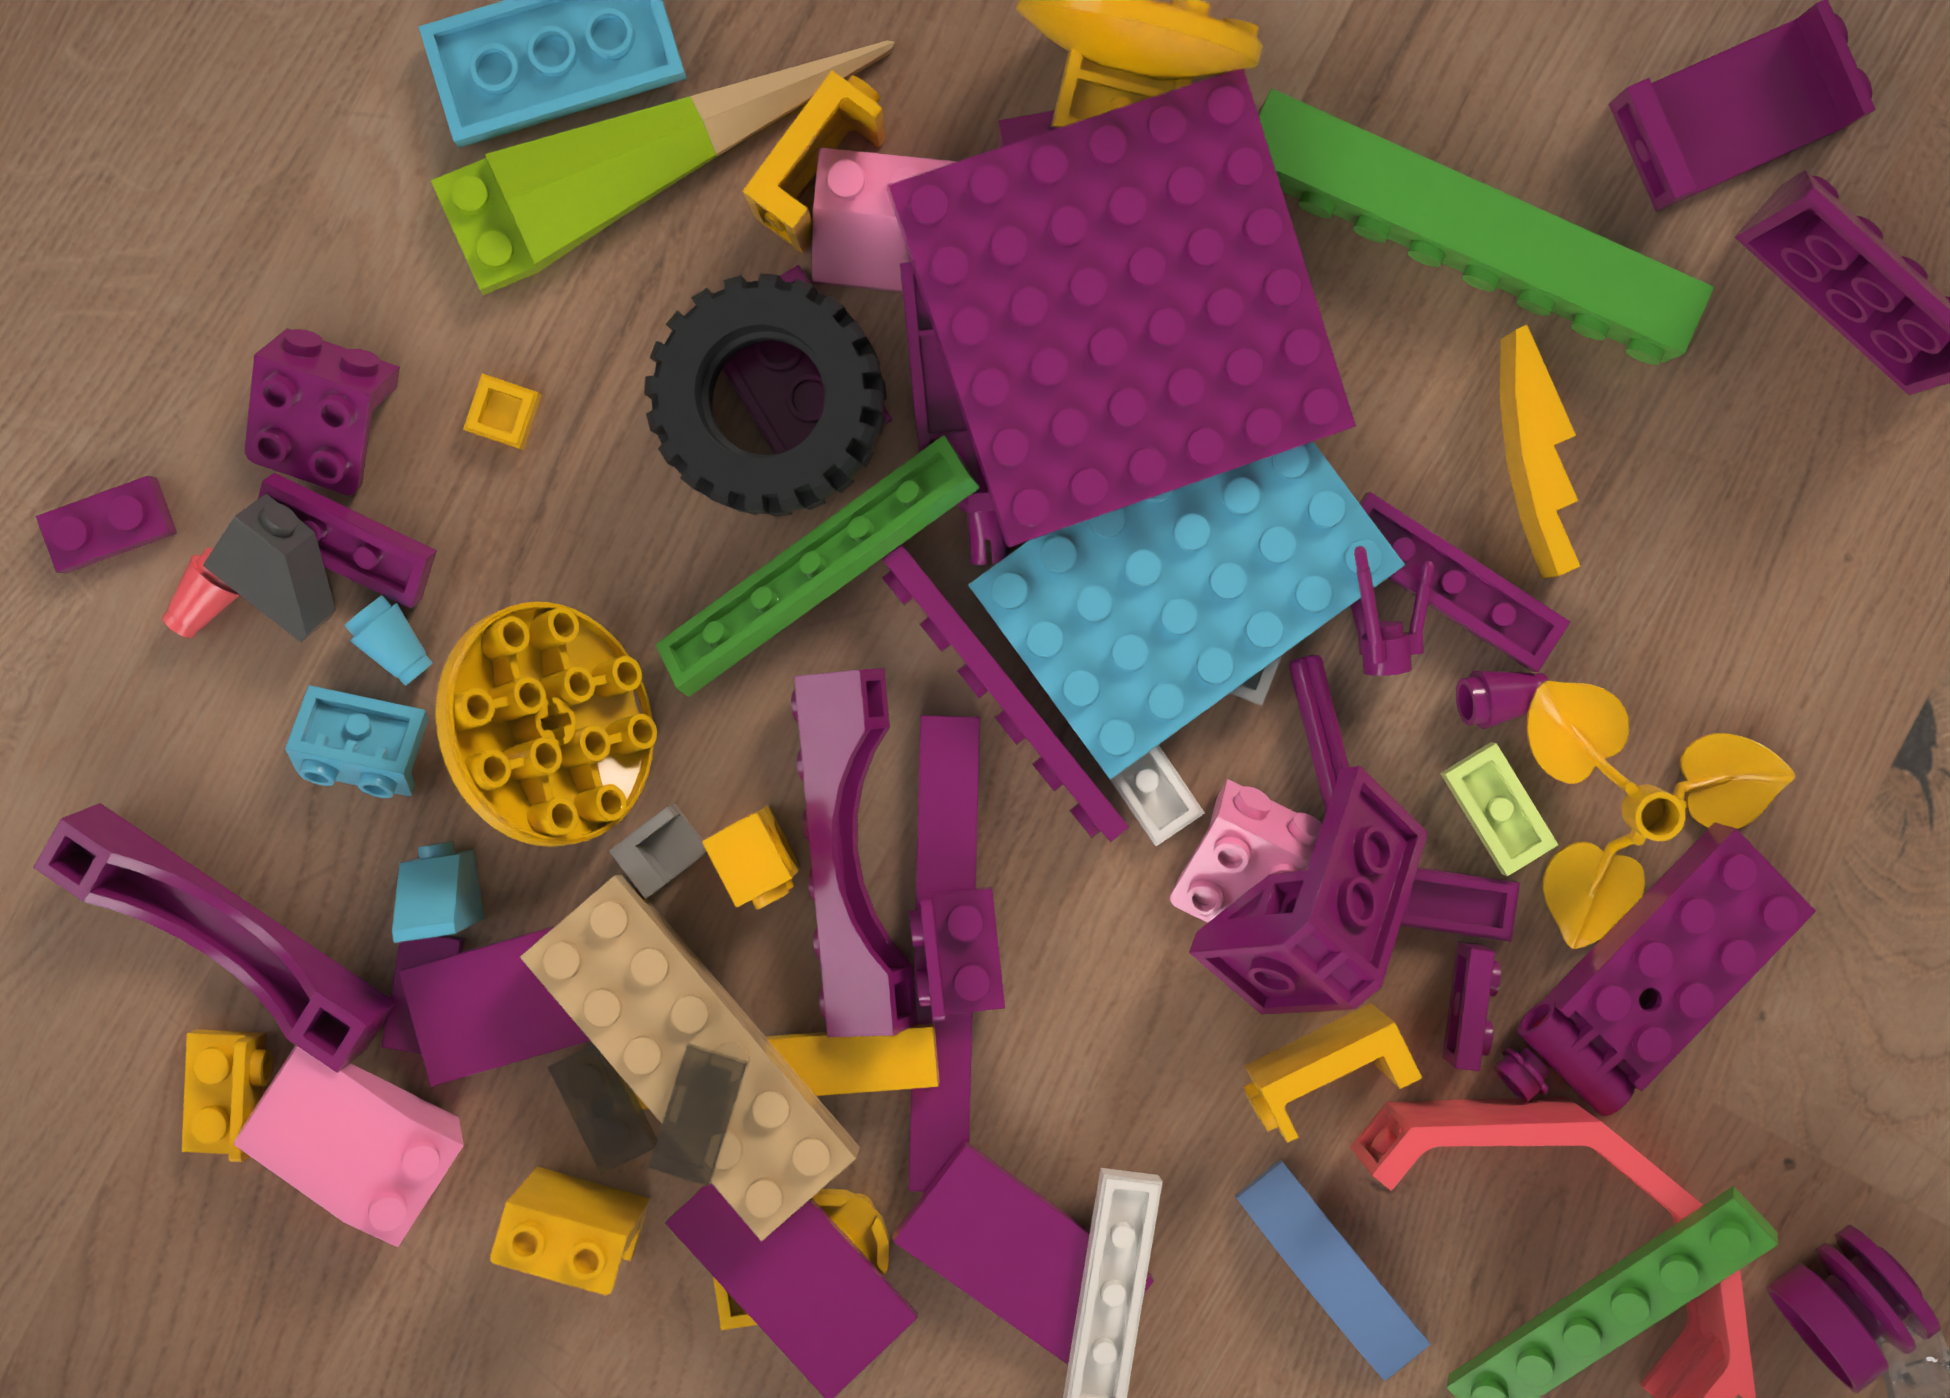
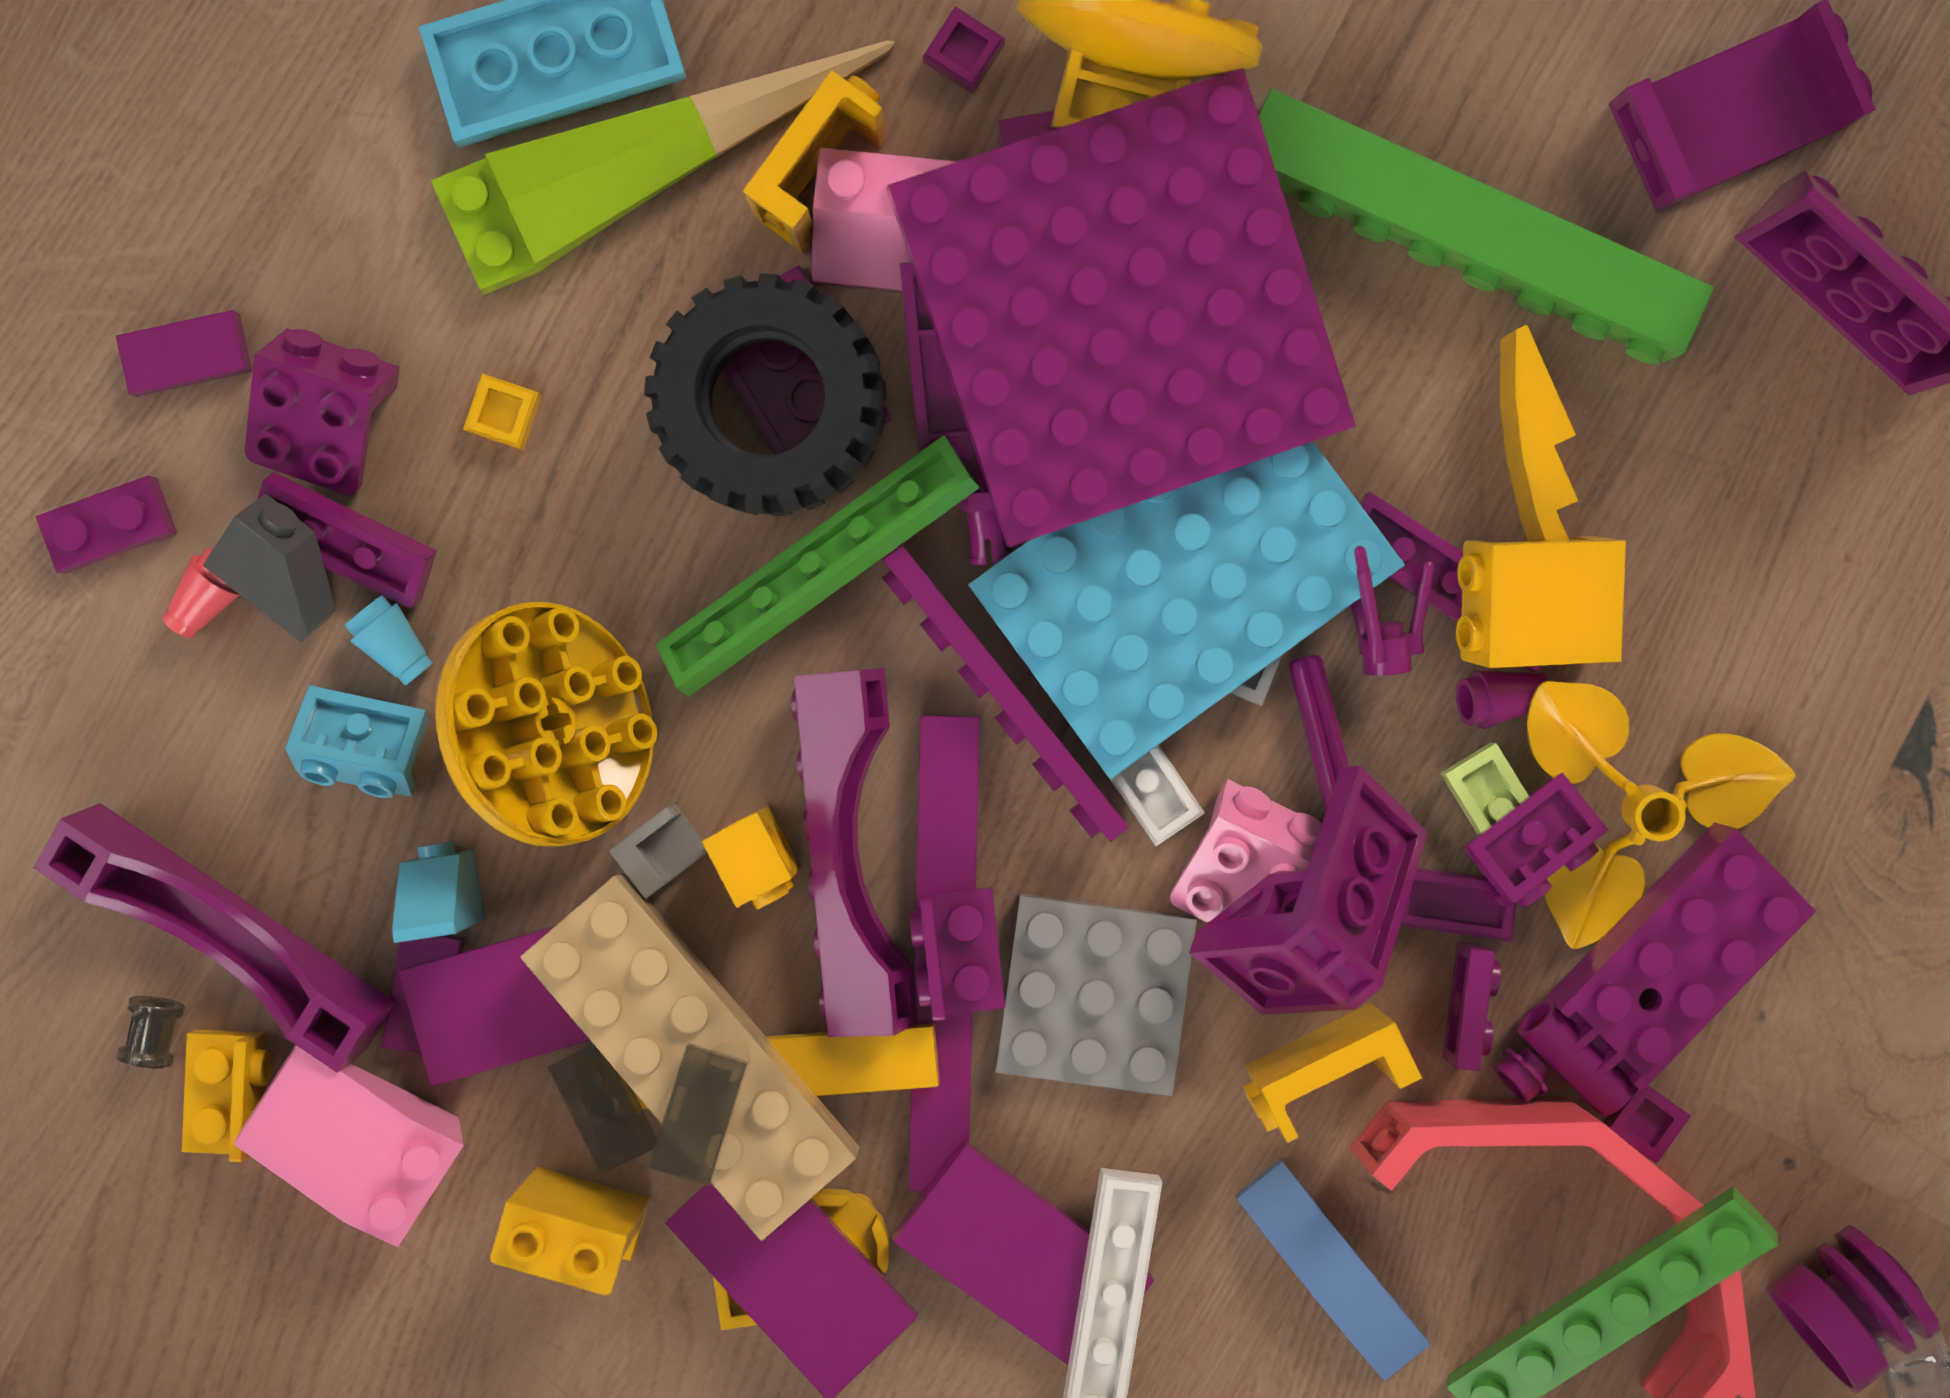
none -> magenta tile [116,310,252,397]
none -> clear smoke bush [116,996,185,1069]
none -> magenta tile [923,6,1005,94]
none -> light grey plate [995,893,1197,1097]
none -> yellow panel [1456,536,1626,668]
none -> magenta bracket [1462,772,1609,908]
none -> magenta tile [1603,1086,1691,1164]

